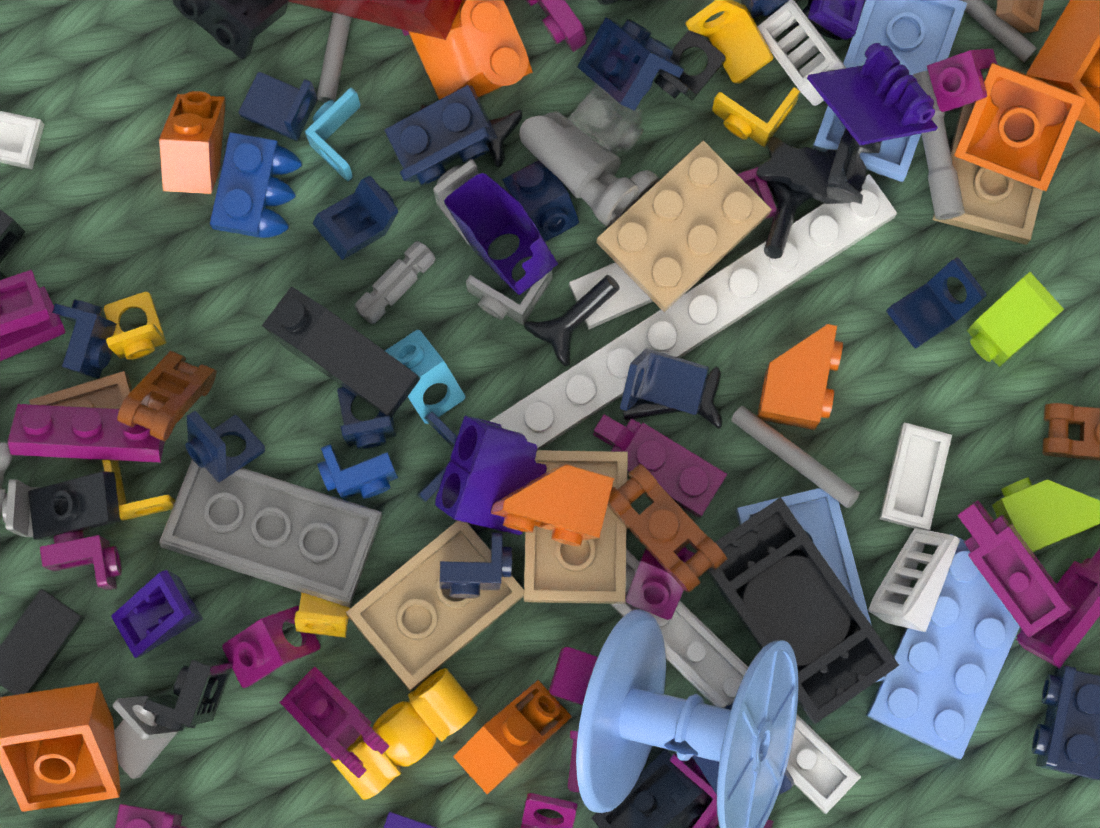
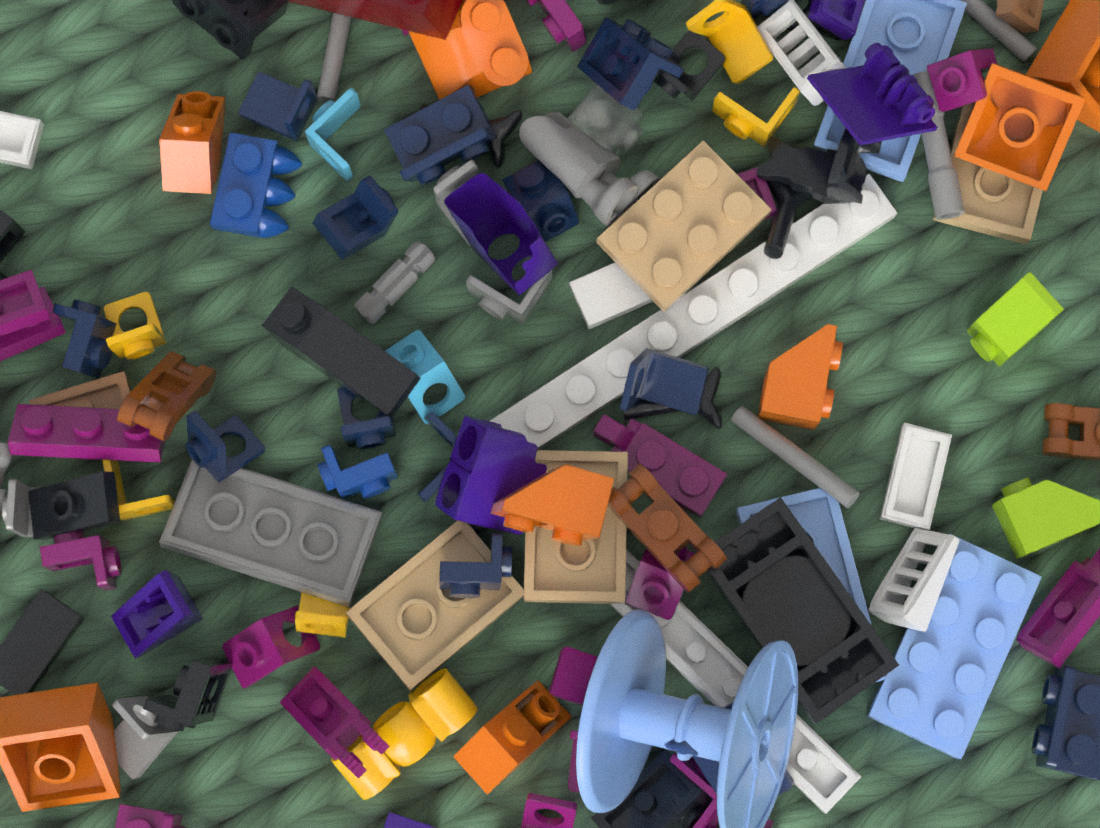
black piece [524,275,620,366] -> none
dark blue bracket [886,257,987,349] -> none
magenta hinge [957,500,1073,637] -> none

